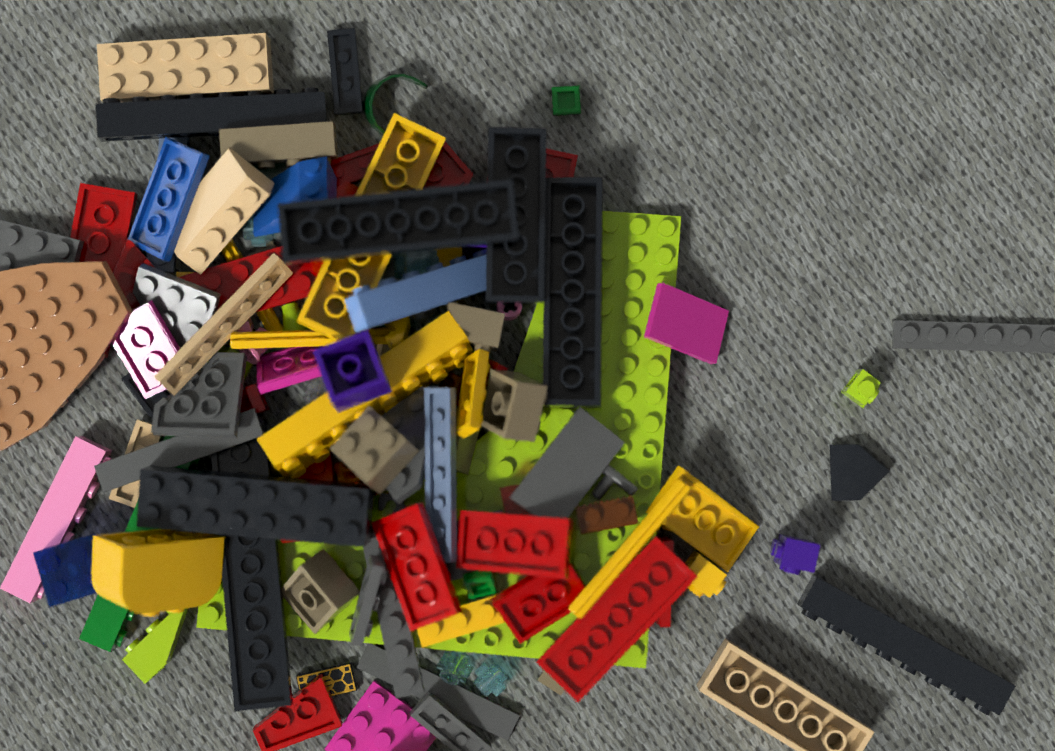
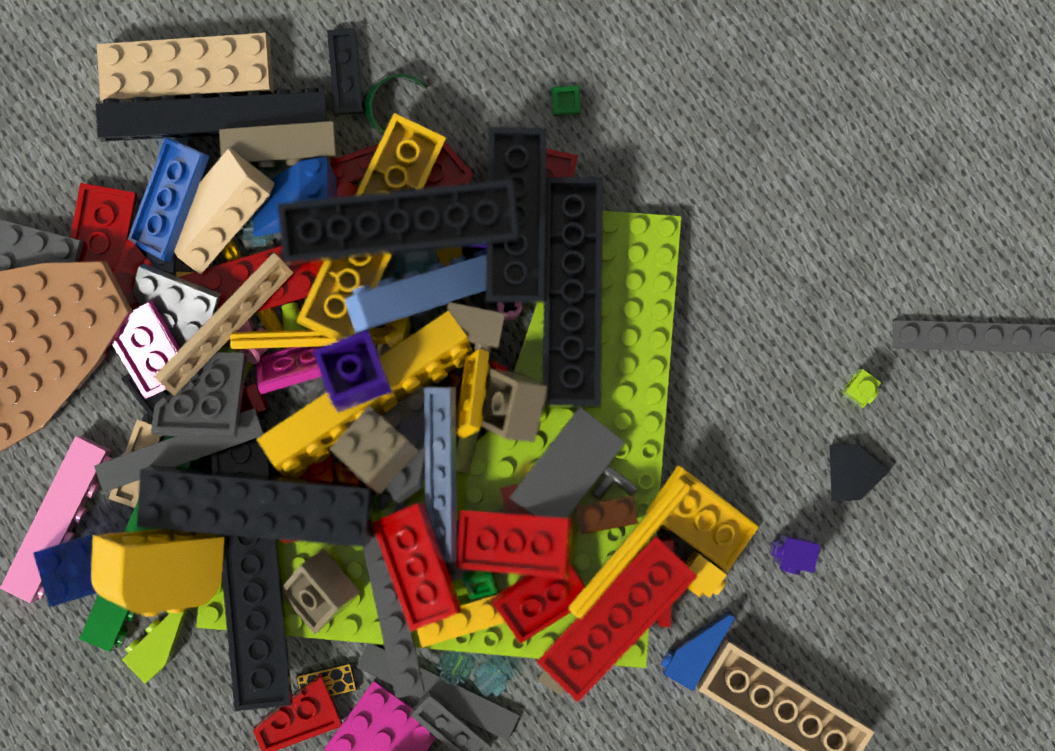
dark grey plate [349,555,387,646] -> none
dark pink tile [644,283,729,364] -> none
black brick [797,575,1016,716] -> none
none -> blue slope [660,612,735,691]

